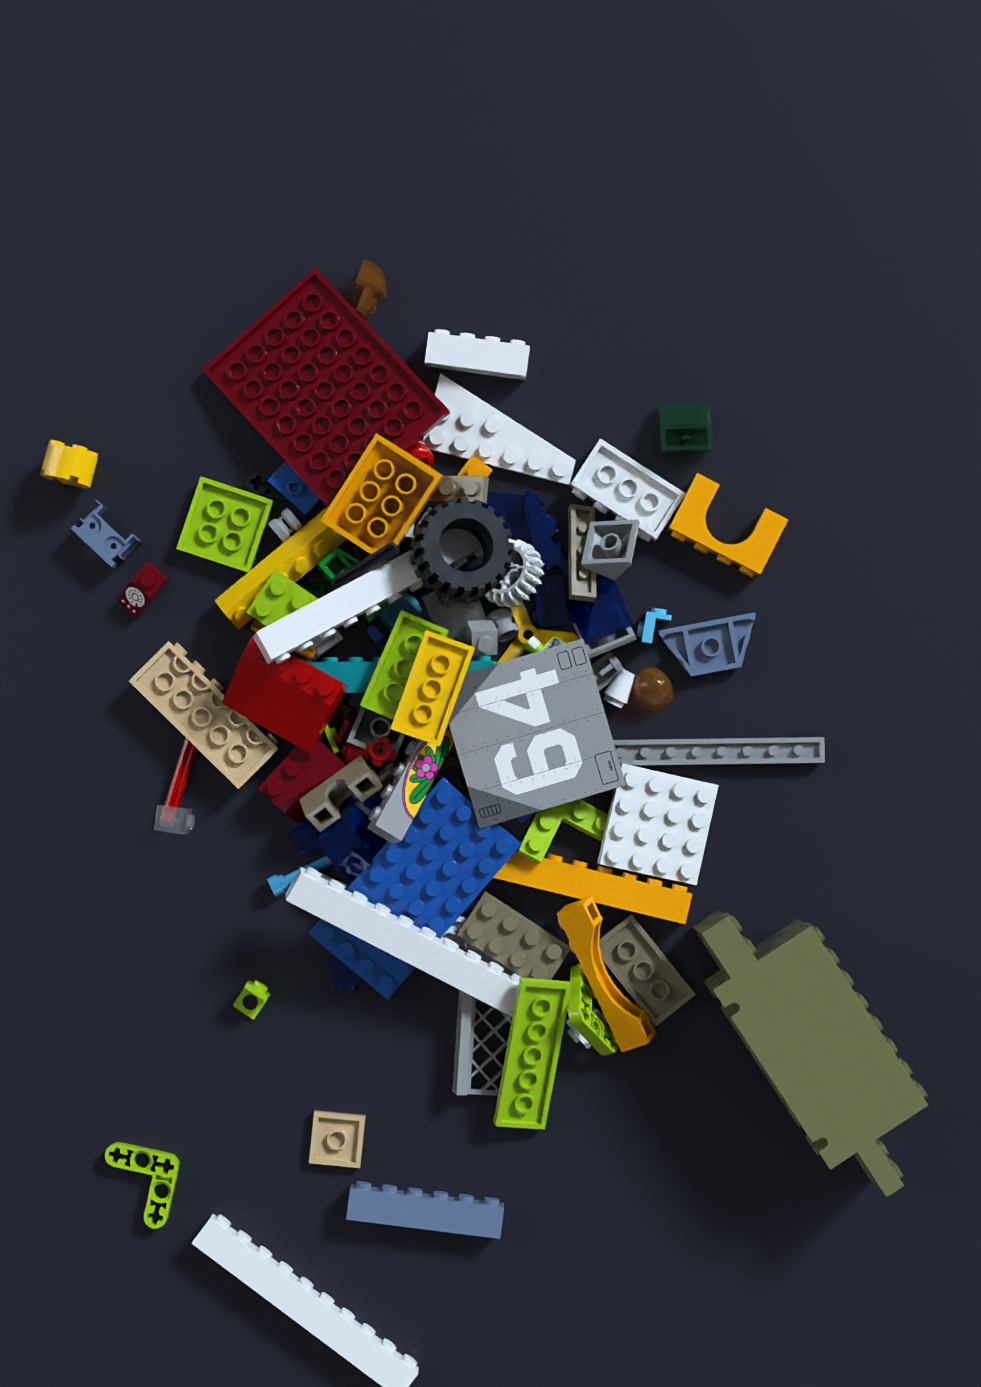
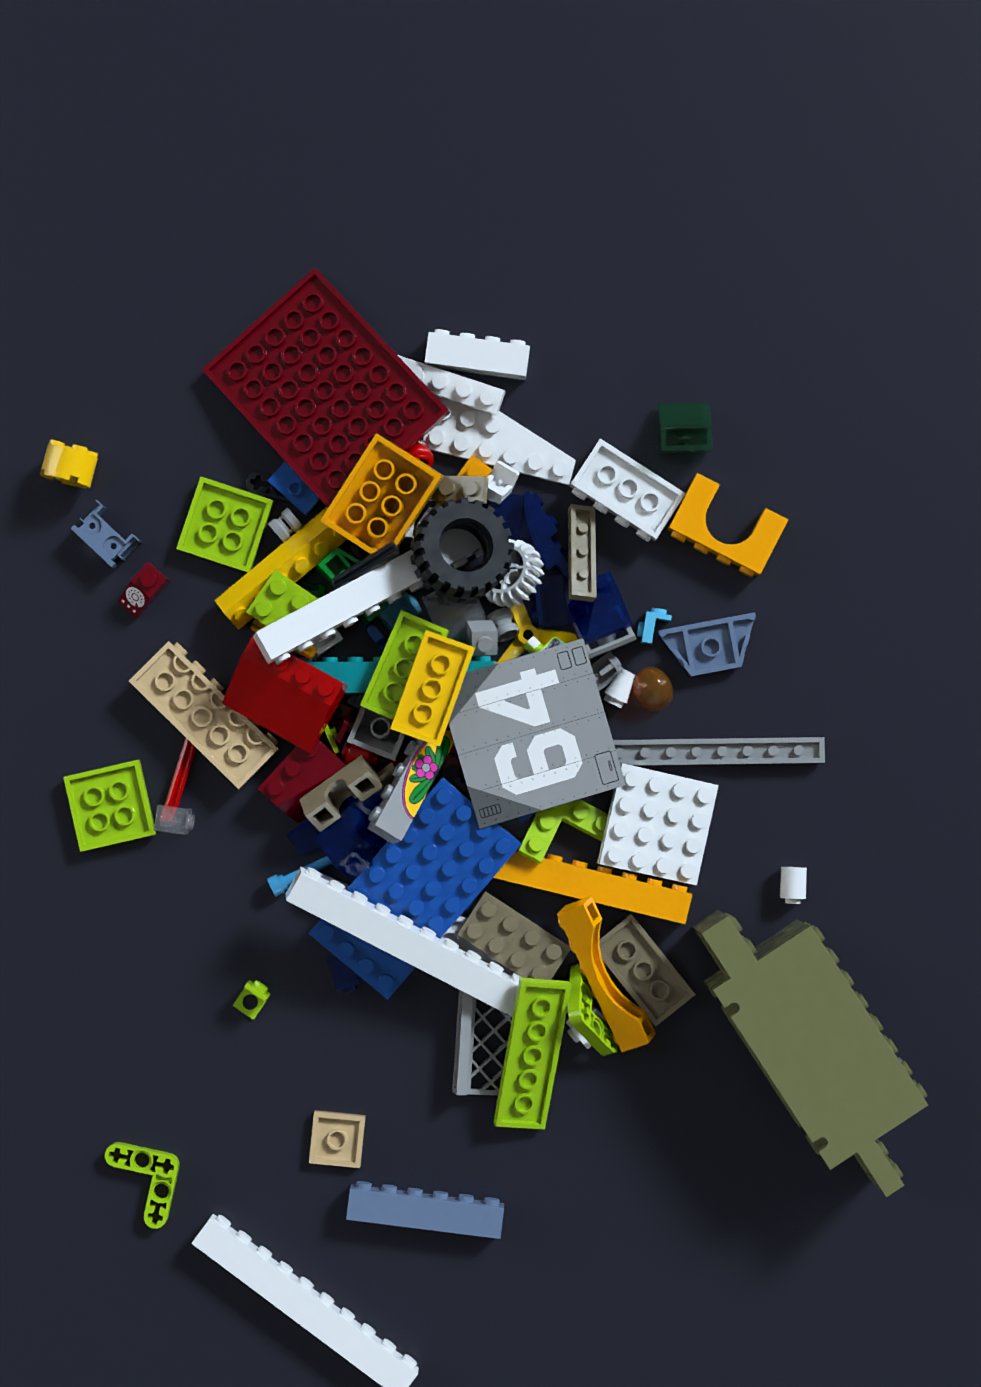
clear orange brick [355,259,387,318] -> none
red plate [366,736,396,767] -> none
light grey slope [581,519,640,580] -> none
none -> lime plate [63,760,157,852]
none -> white plate [398,355,505,416]
none -> white bracket [487,461,519,504]
none -> white brick [780,867,807,904]

